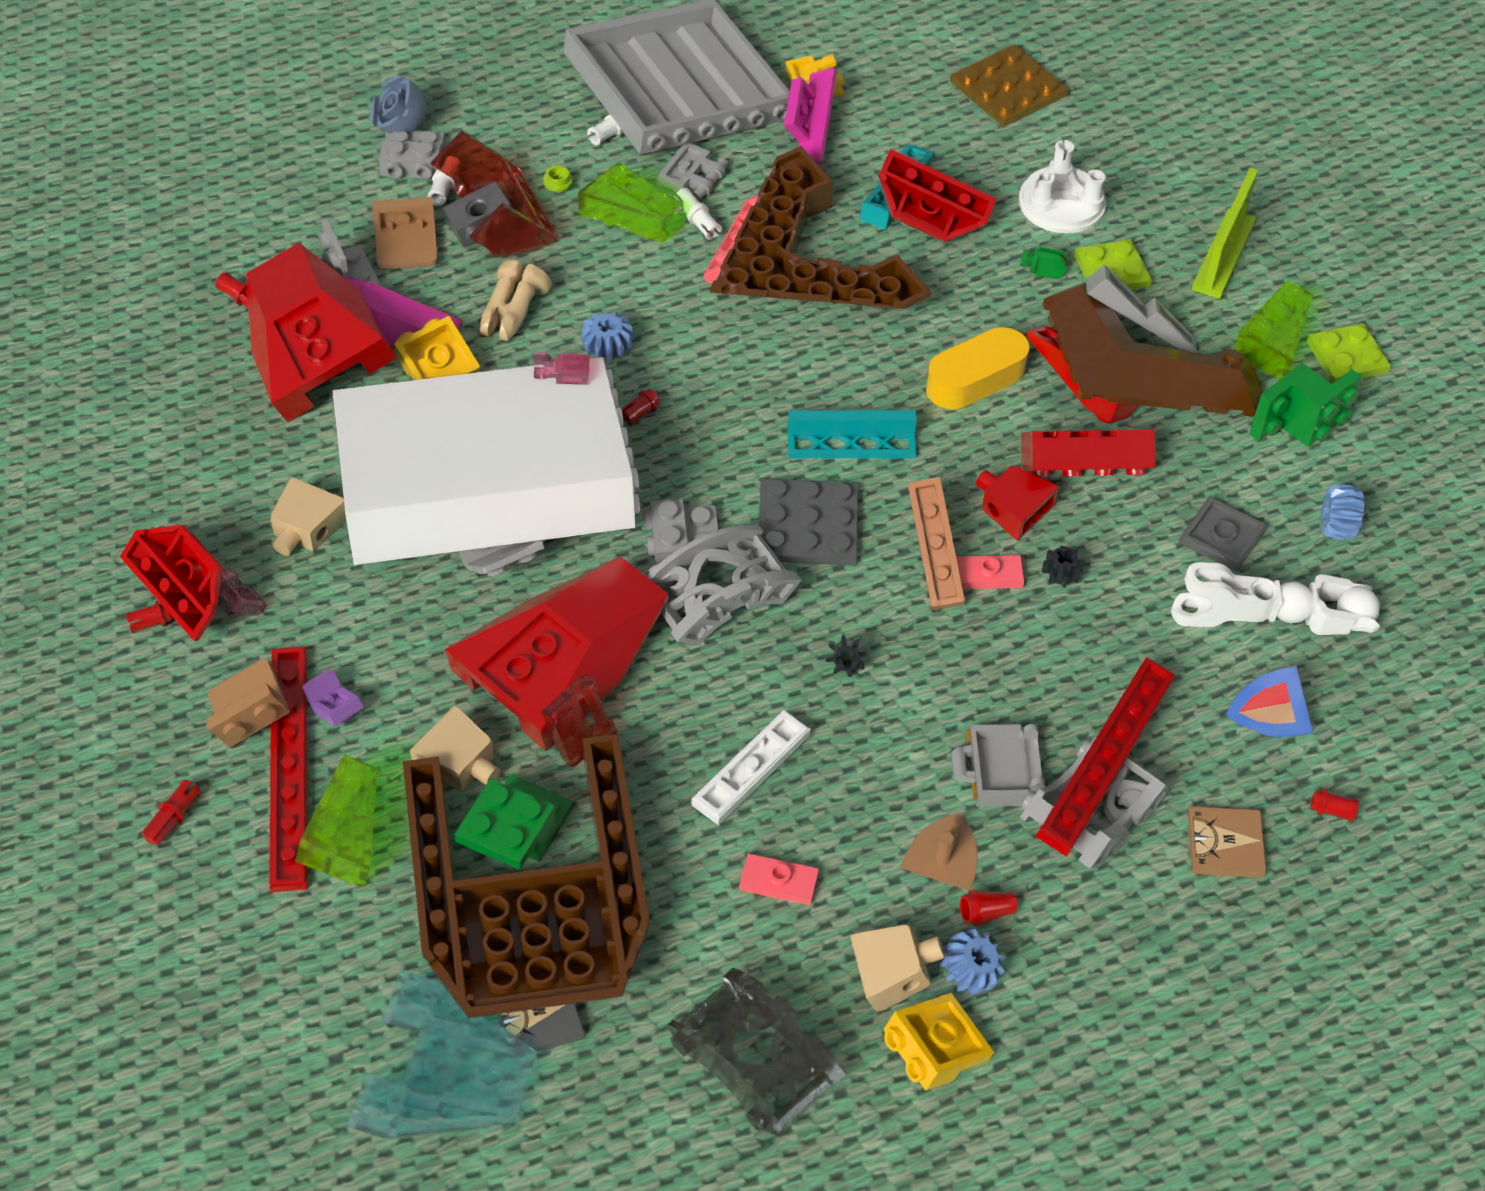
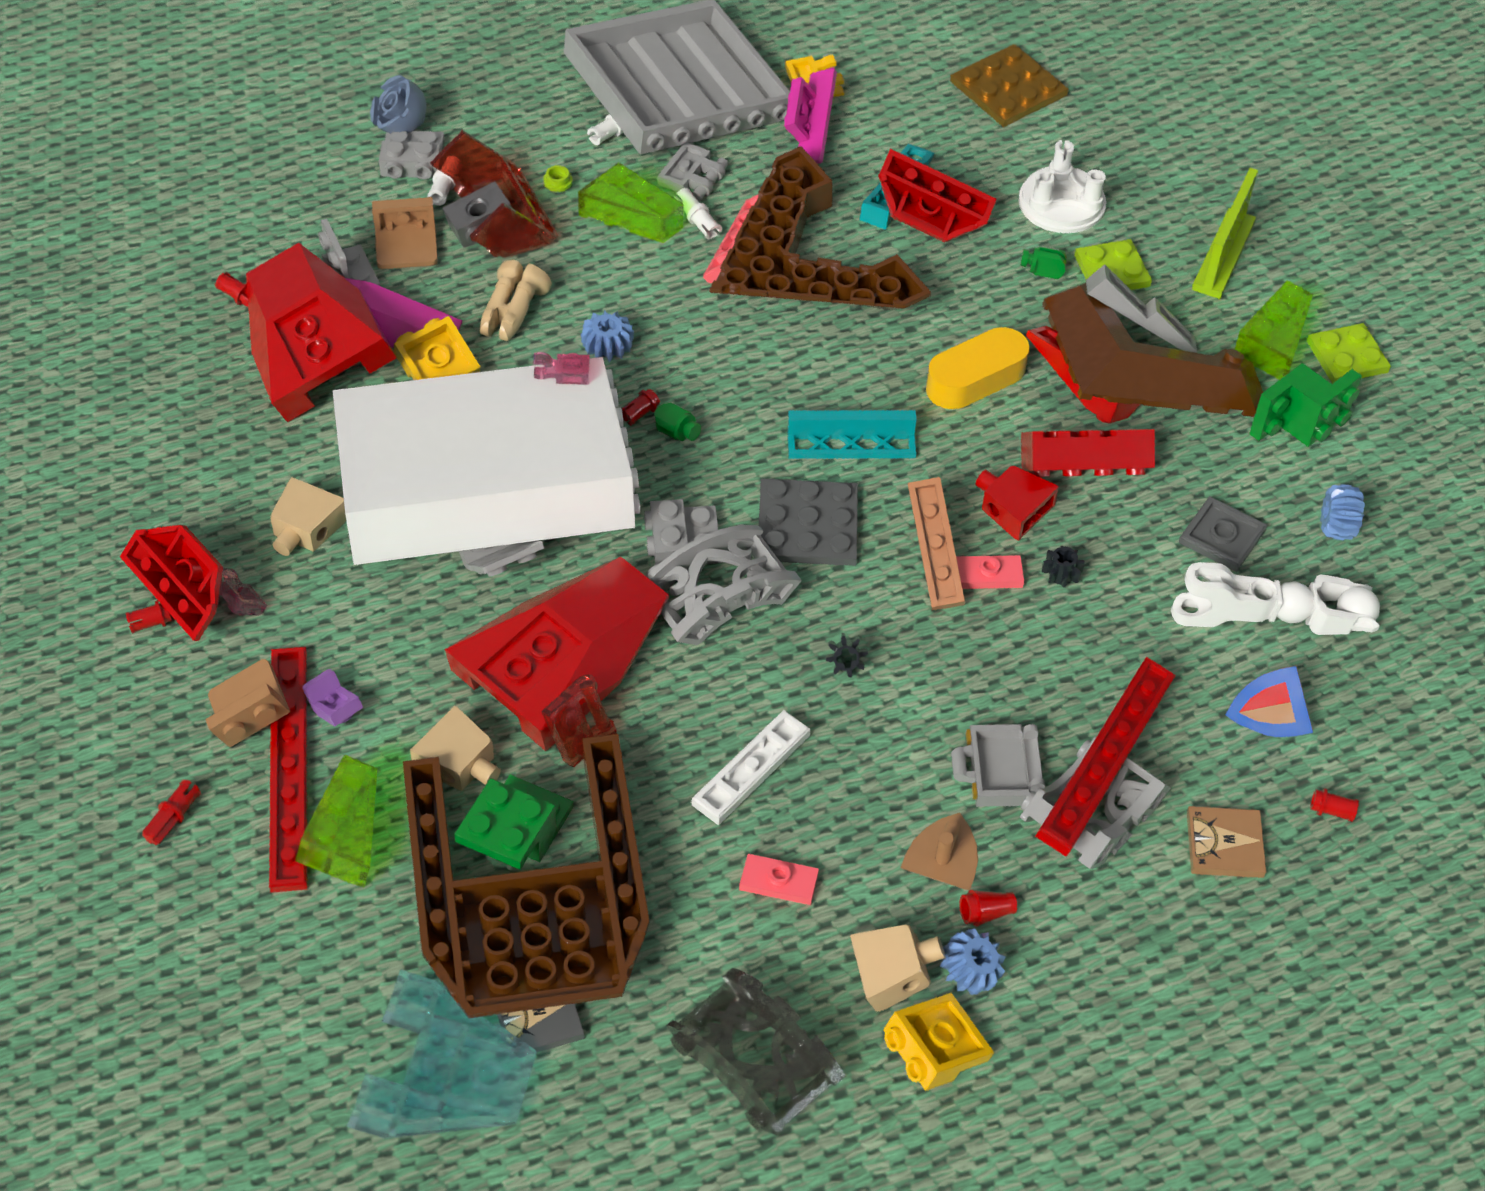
none -> green arm [654,403,701,441]

